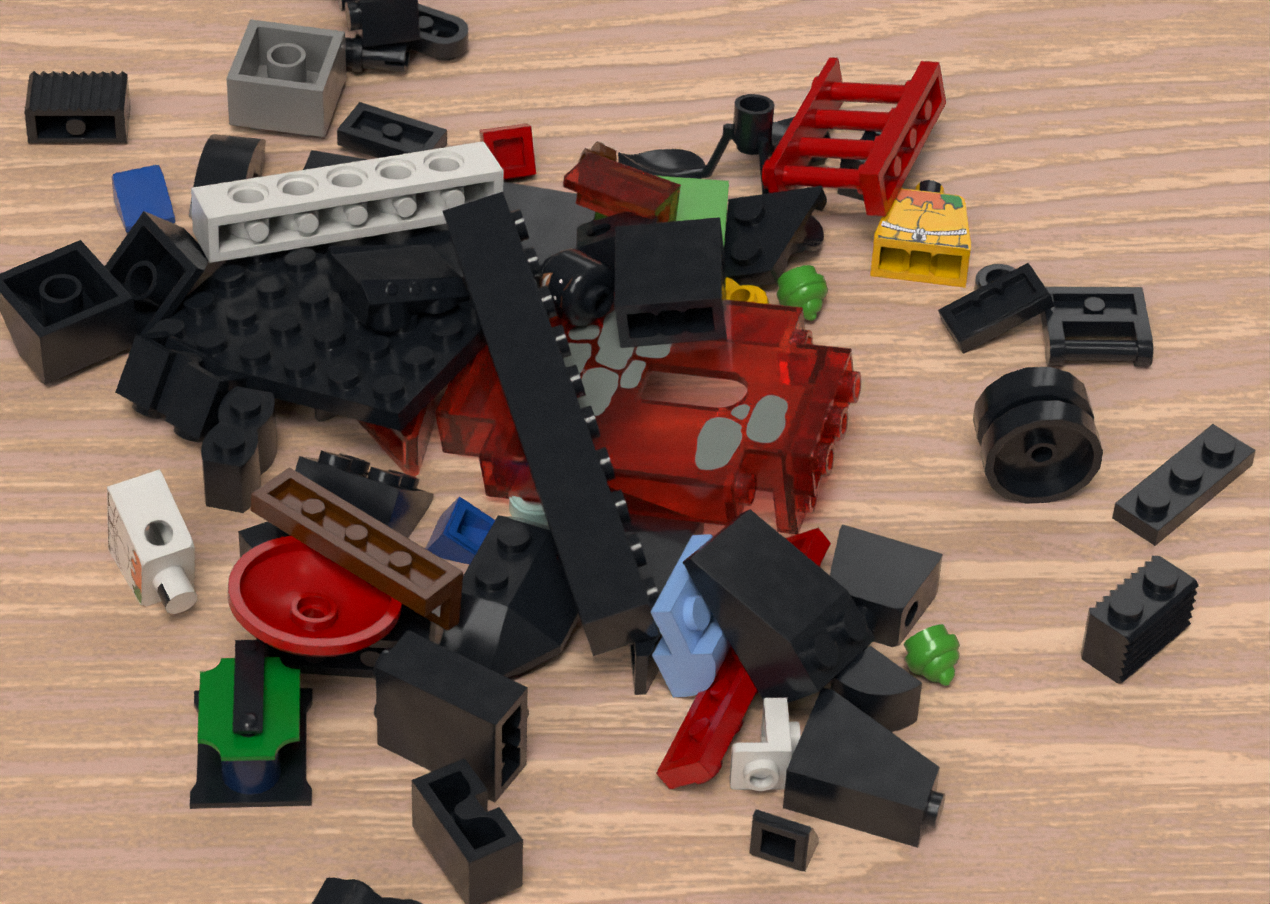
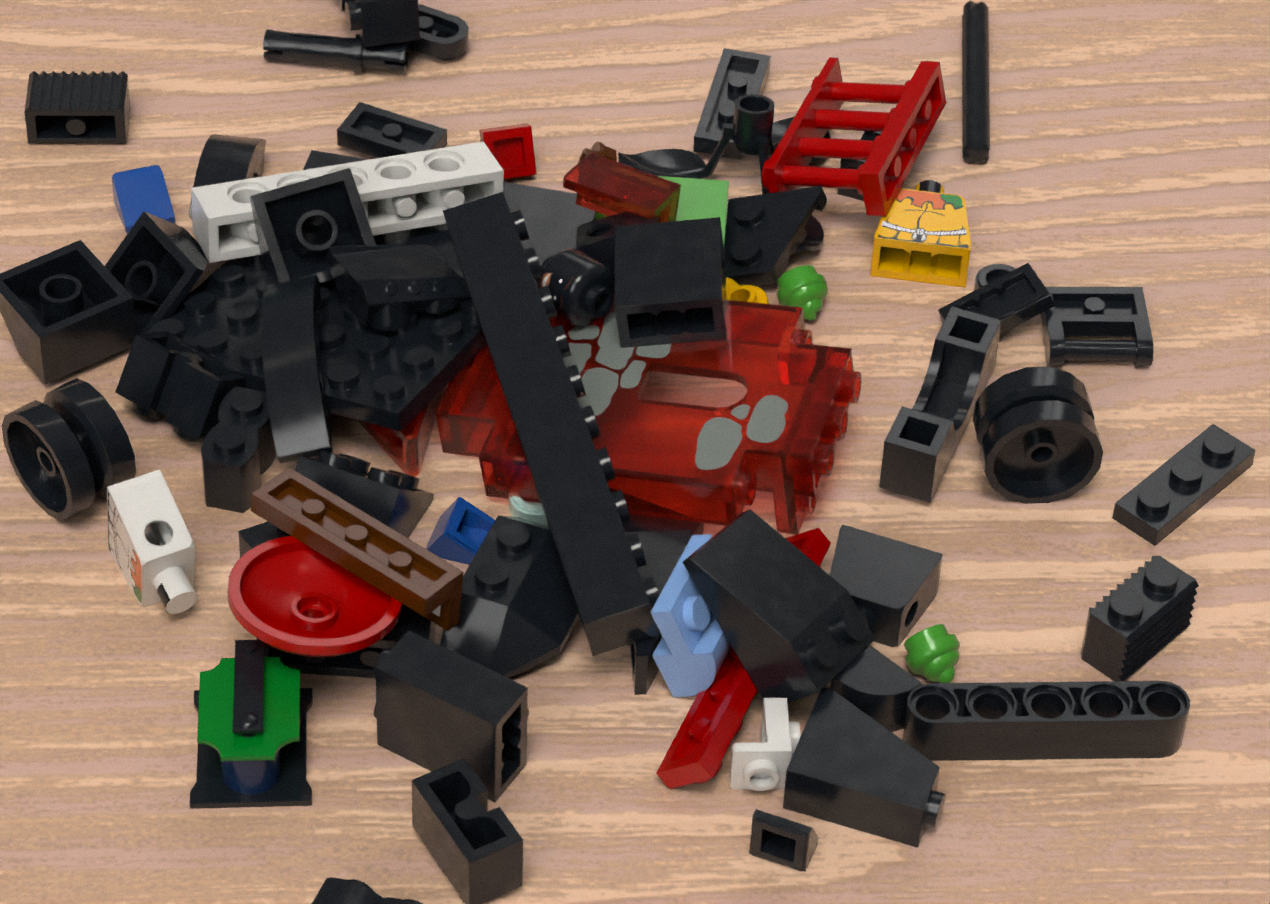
light grey brick [226,19,346,137] -> none
none -> black wheel [2,378,136,521]
none -> black slope [250,168,376,285]
none -> black slope [261,275,333,464]
none -> black plate [693,48,771,160]
none -> black arch [879,306,1002,502]
none -> black beam [902,681,1190,761]
none -> black axle [962,1,990,164]

